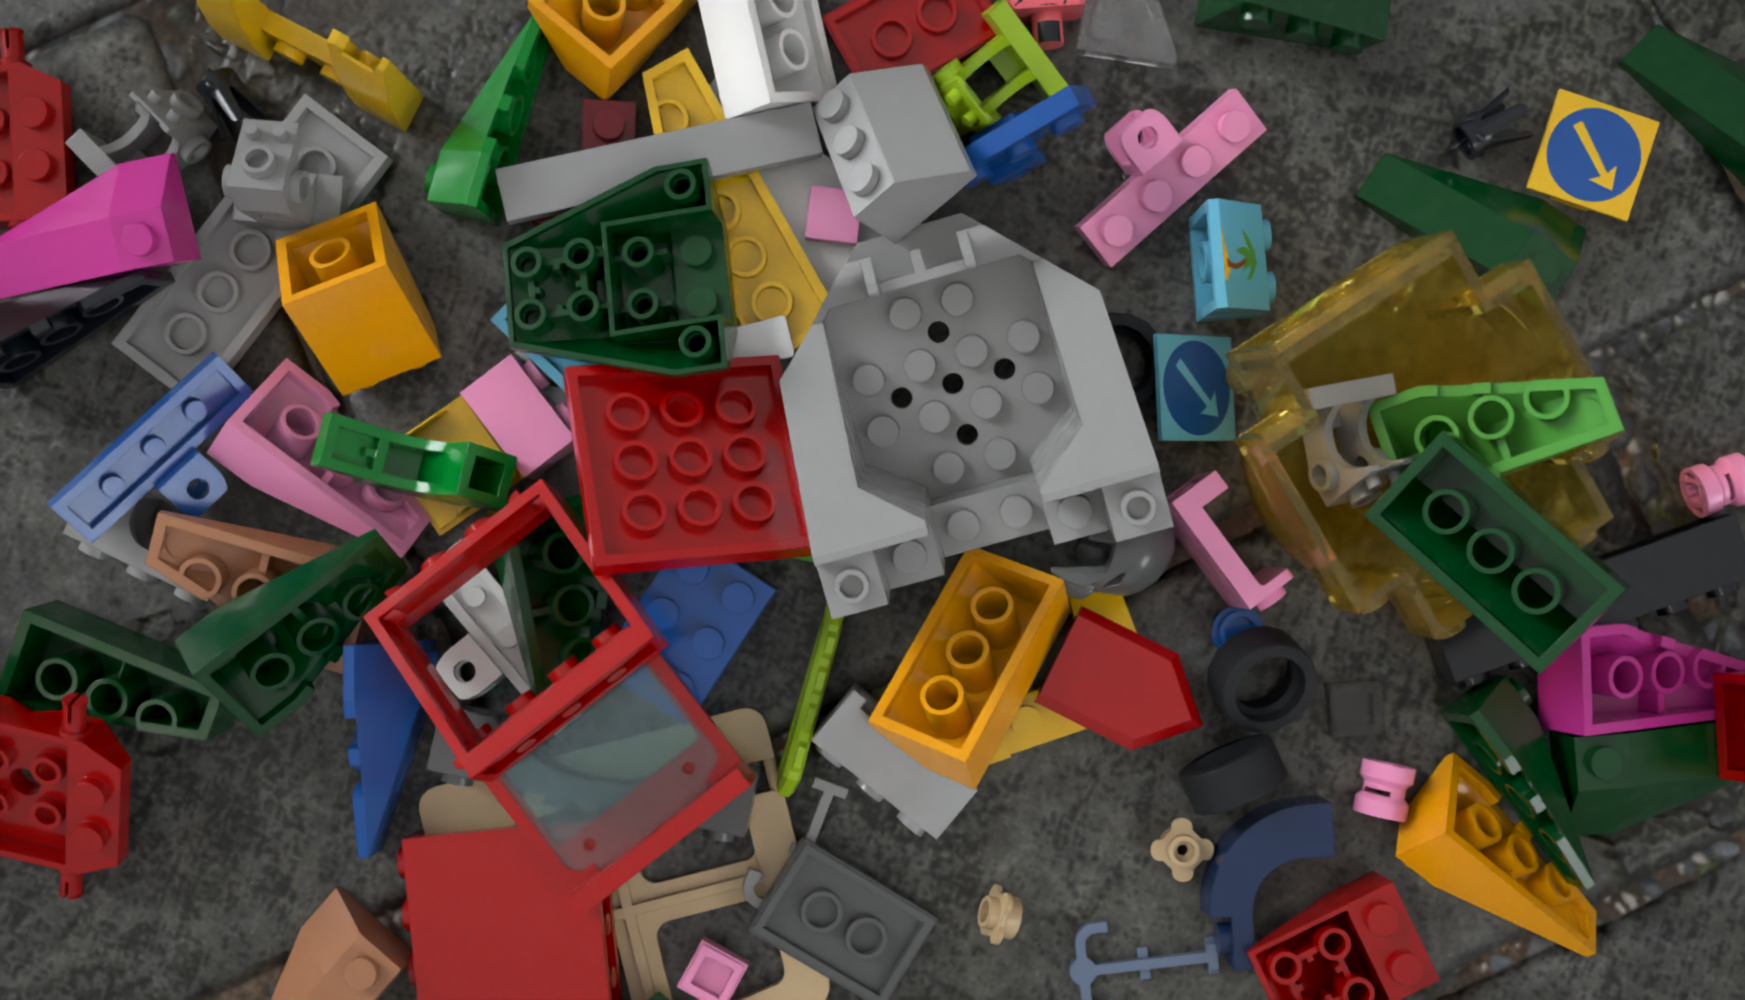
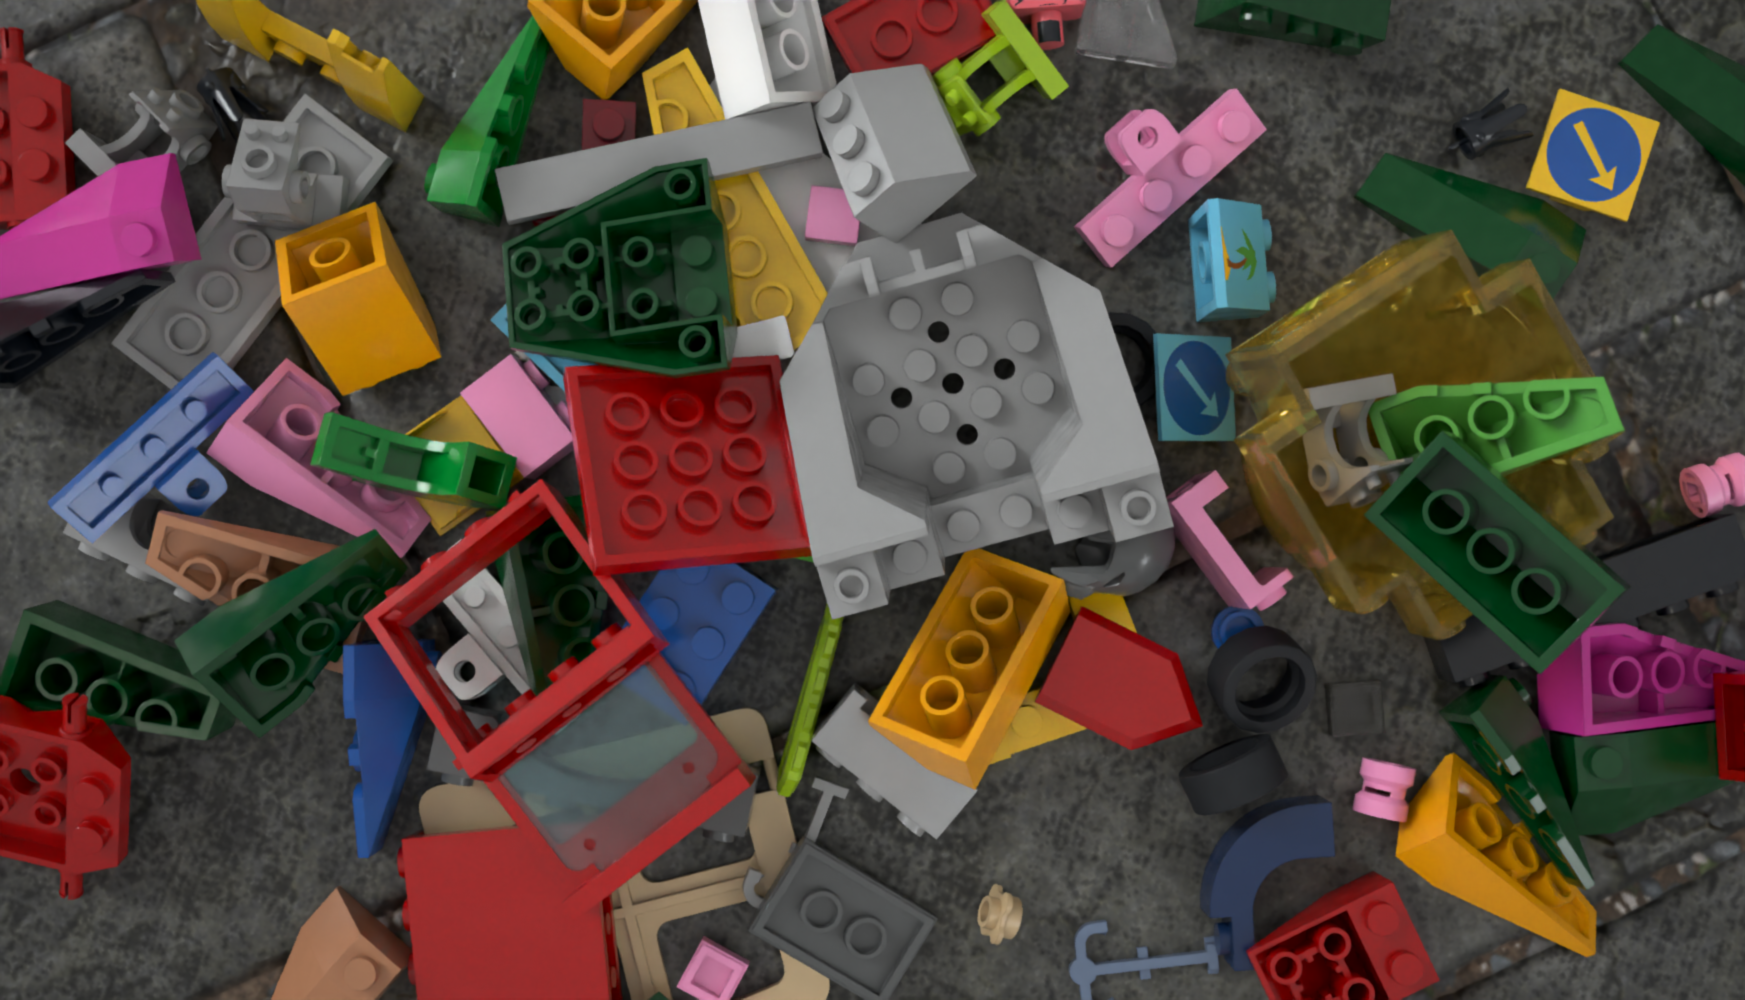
blue plate [942,85,1097,206] -> none
tan plate [1150,817,1214,882] -> none

